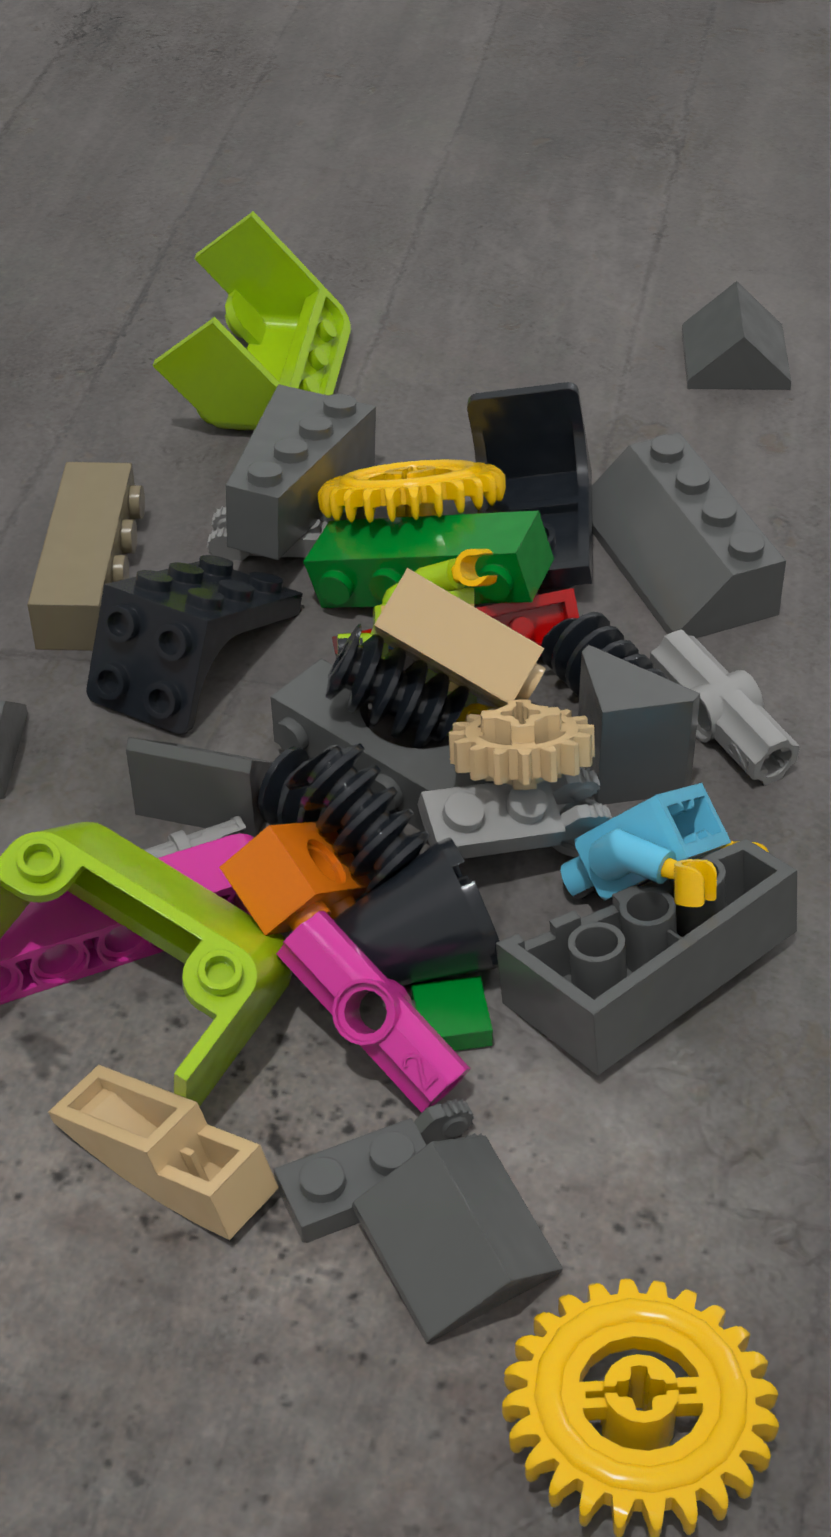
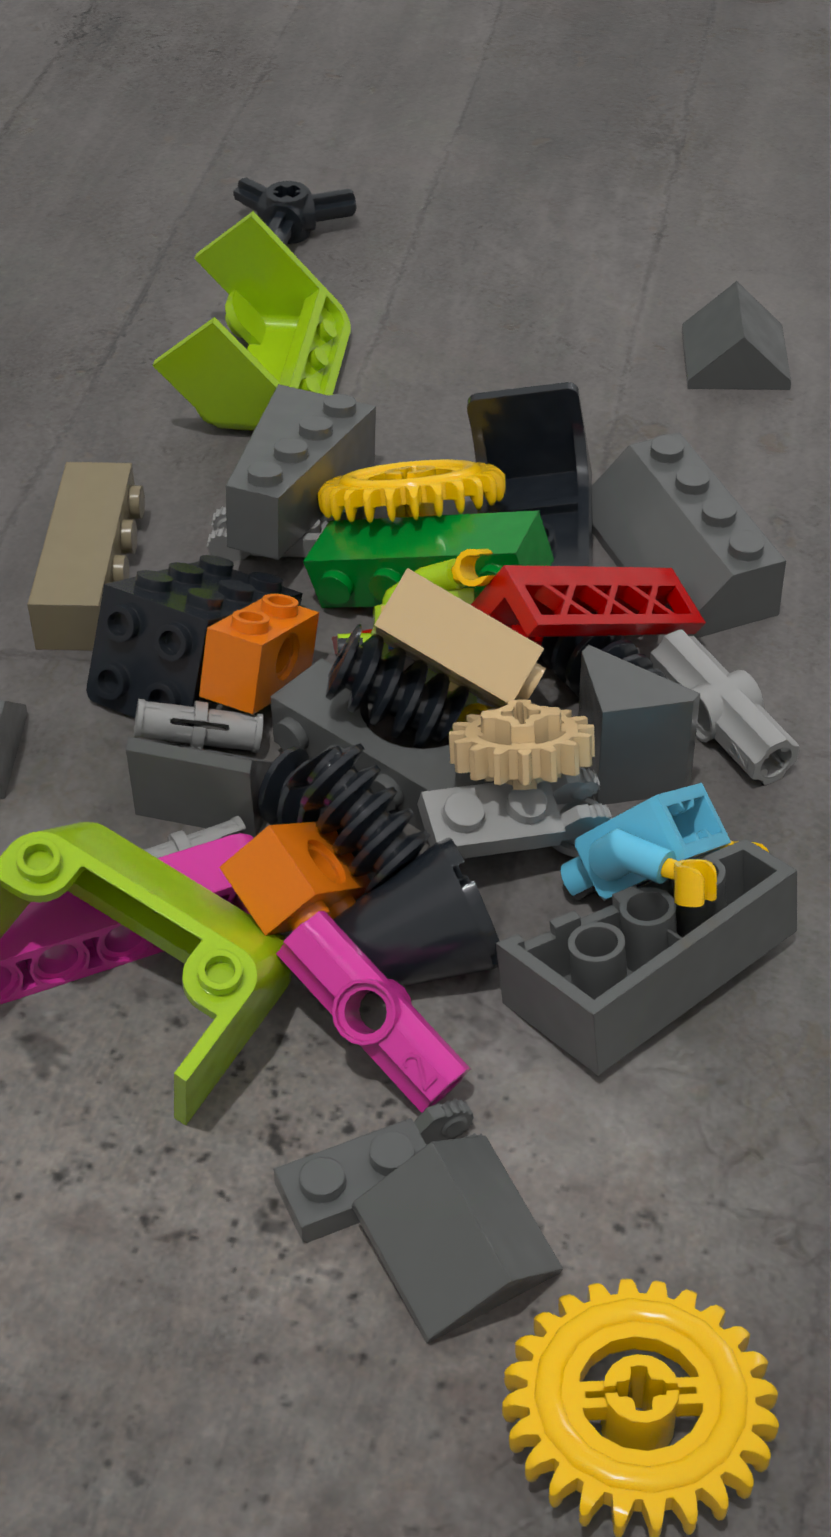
tan slope [48,1065,279,1240] -> none
green tile [412,976,493,1051] -> none
none -> light grey pin [134,699,263,753]
none -> orange brick [199,594,319,714]
none -> black bush [233,177,357,245]
none -> red fence [471,565,706,637]

